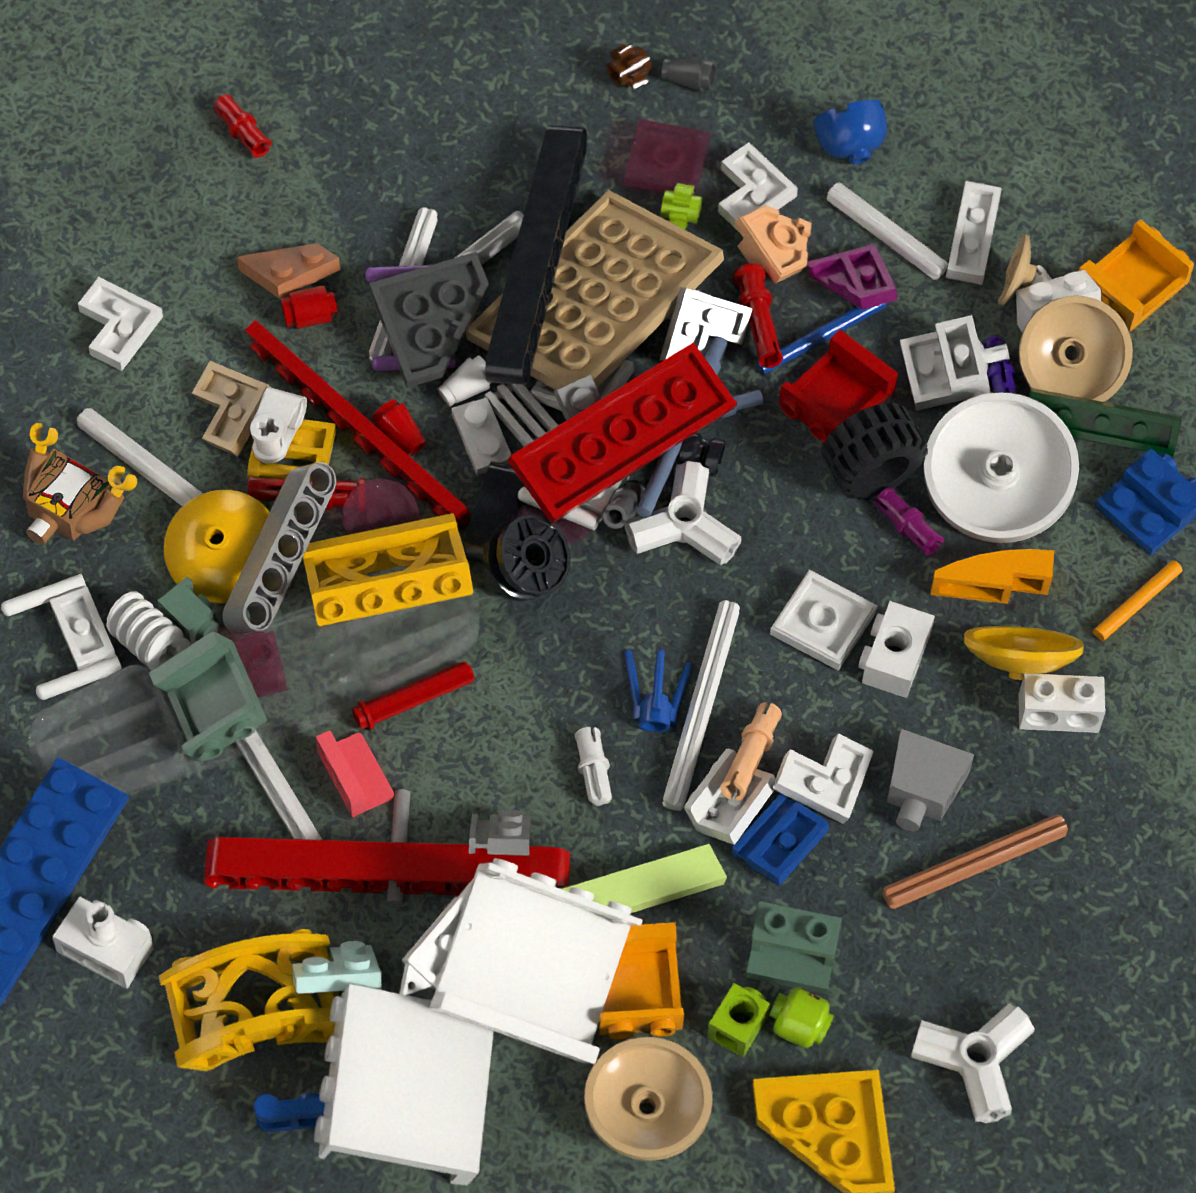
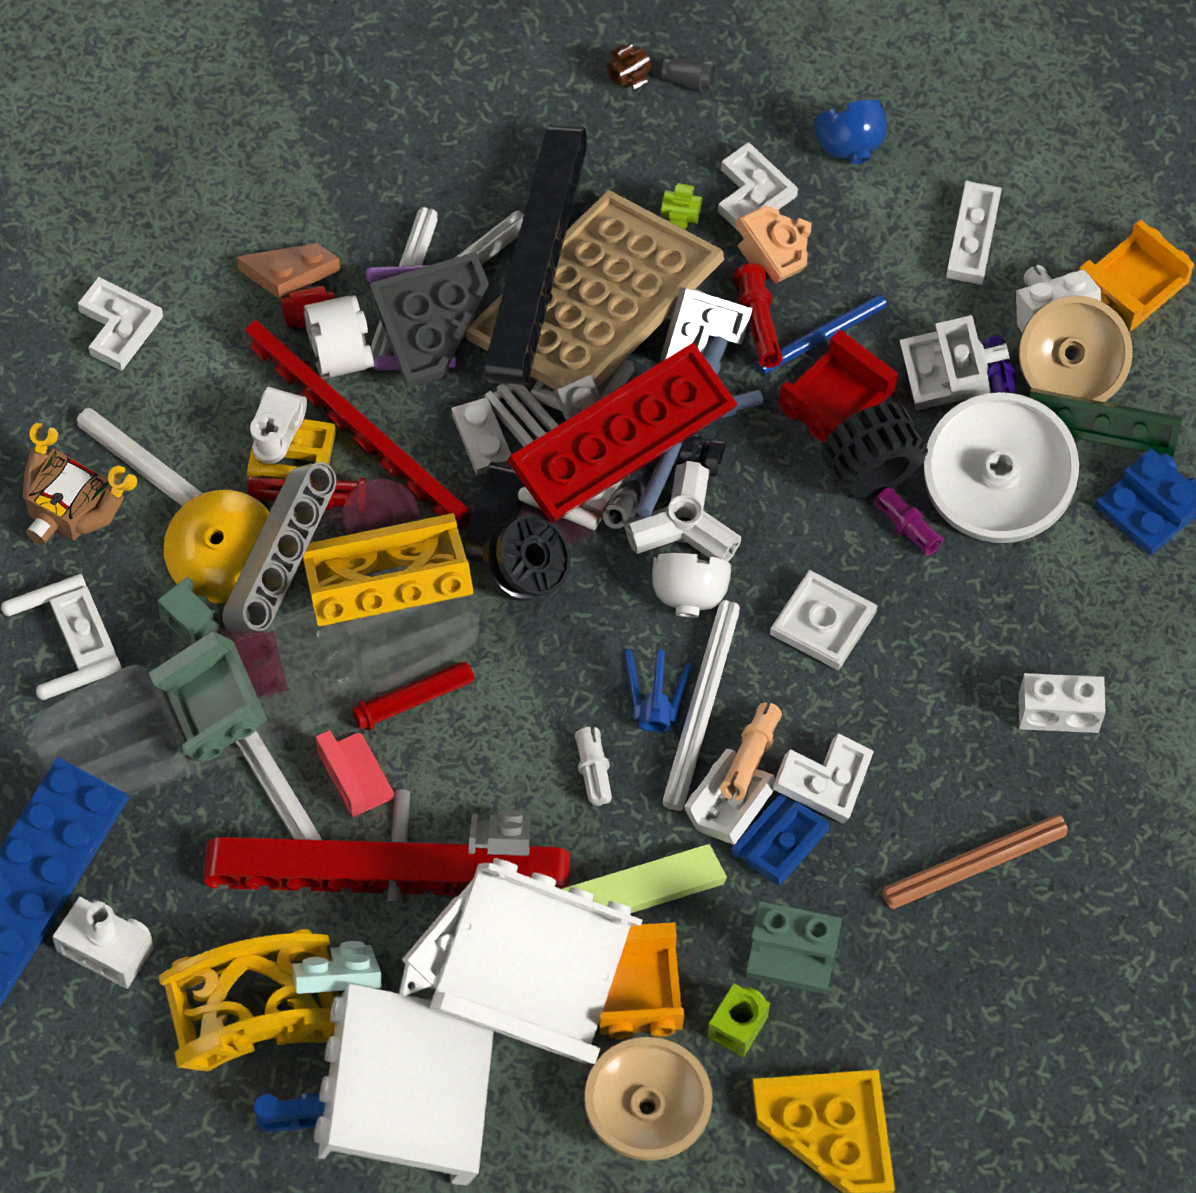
white piece [107,591,191,671] -> none
tan plate [192,361,270,457] -> none
red pin [212,94,272,158] -> none
red cone [372,399,427,456] -> none
white cone [437,355,491,407] -> none
clear pink plate [624,119,711,196] -> none
lime head [769,987,834,1049] -> none
magenta wing [807,244,898,309] -> none
white axle [827,183,948,280] -> none
white brick [858,601,935,698] -> none
light grey torso [887,729,974,831] -> none
white piece [911,1003,1035,1123] -> none
light orange slope [930,549,1054,604] -> none
yellow dish [964,626,1084,680] -> none
tan dish [998,234,1037,306] -> none
light orange bar [1092,560,1183,642] -> none
none -> white brick [304,295,374,379]
none -> white cylinder [652,553,731,618]

